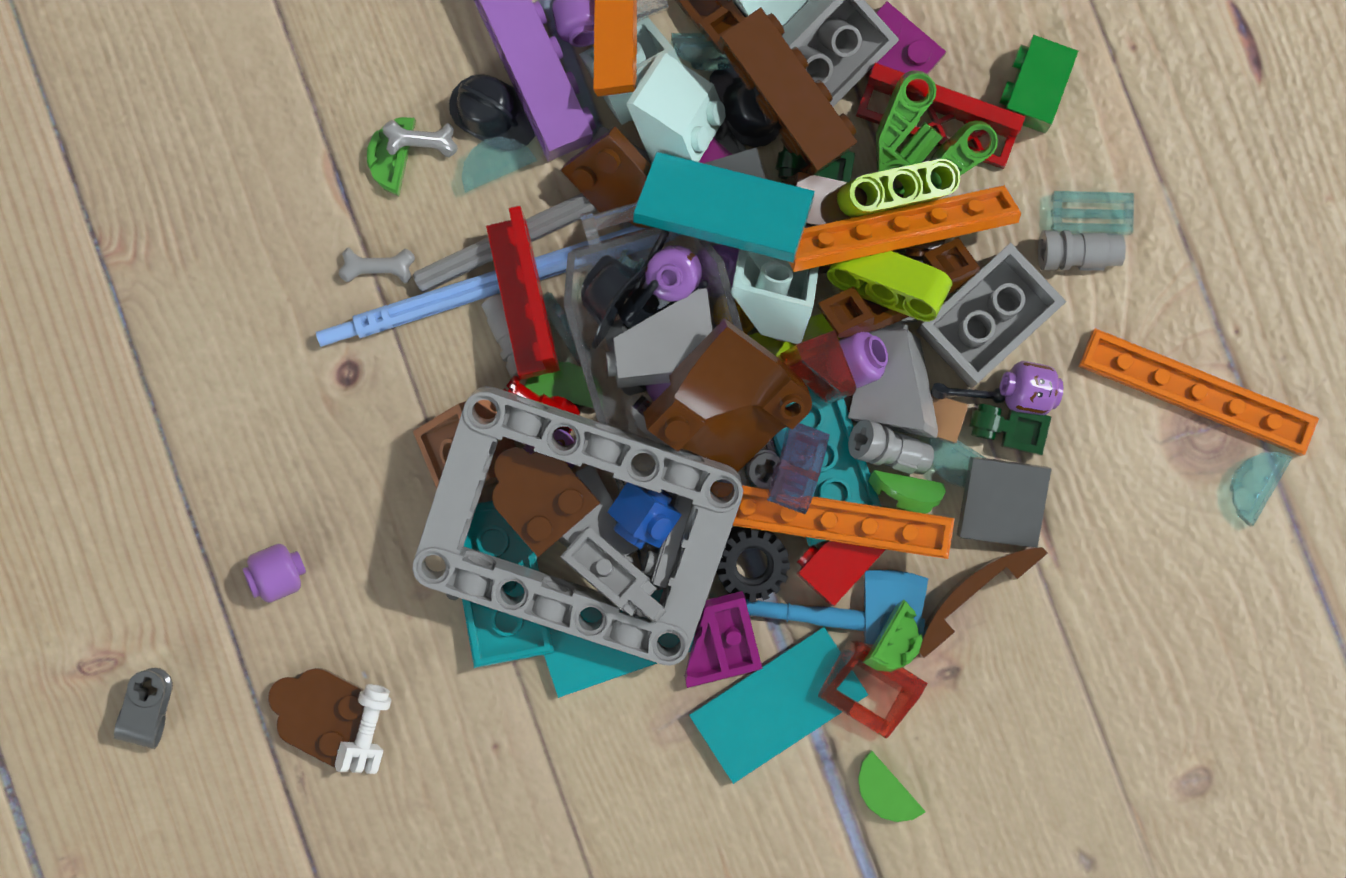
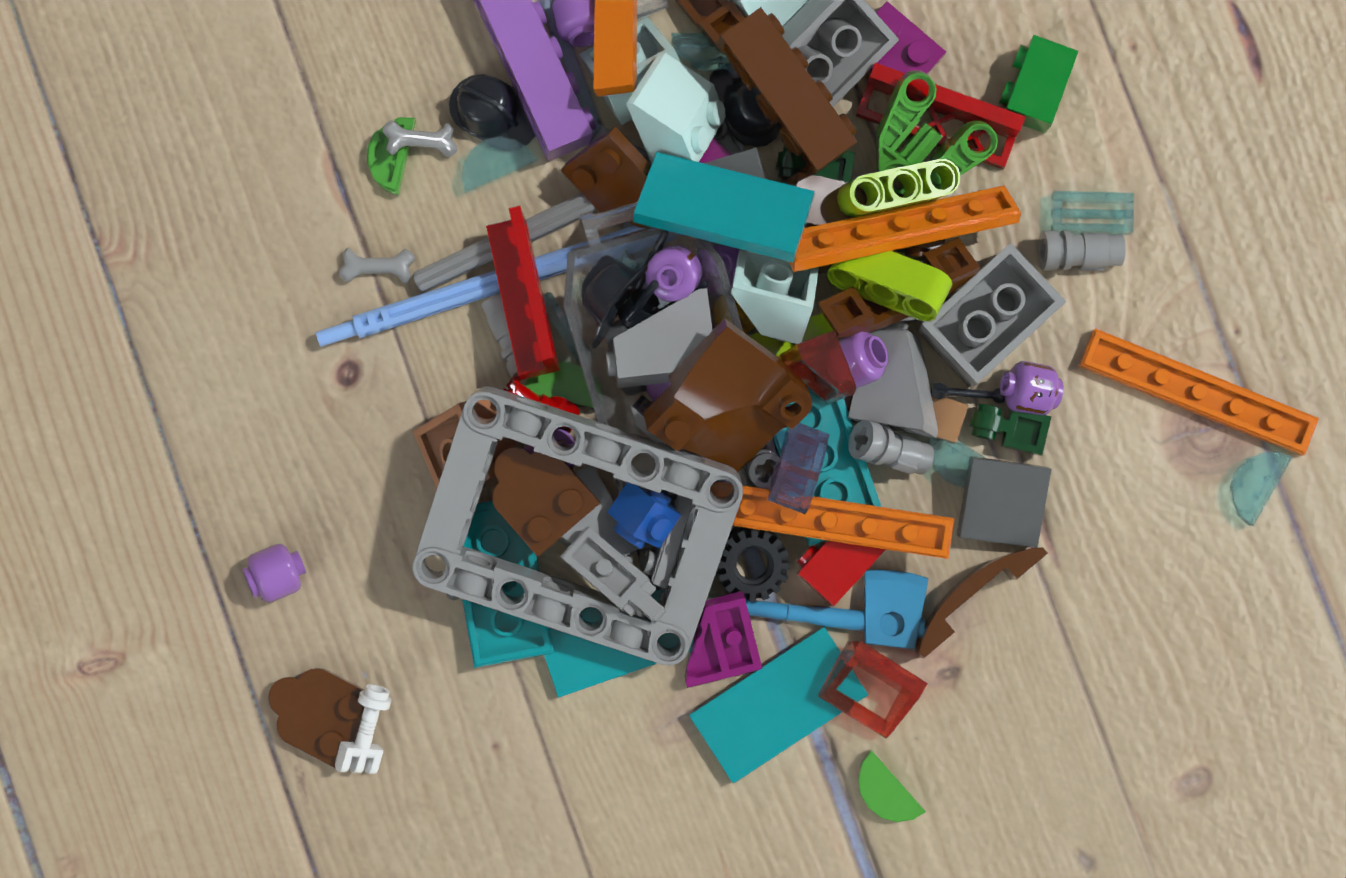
dark grey piece [114,668,173,749] -> none
bright green tile [863,599,923,672] -> none
bright green tile [868,470,946,513] -> none

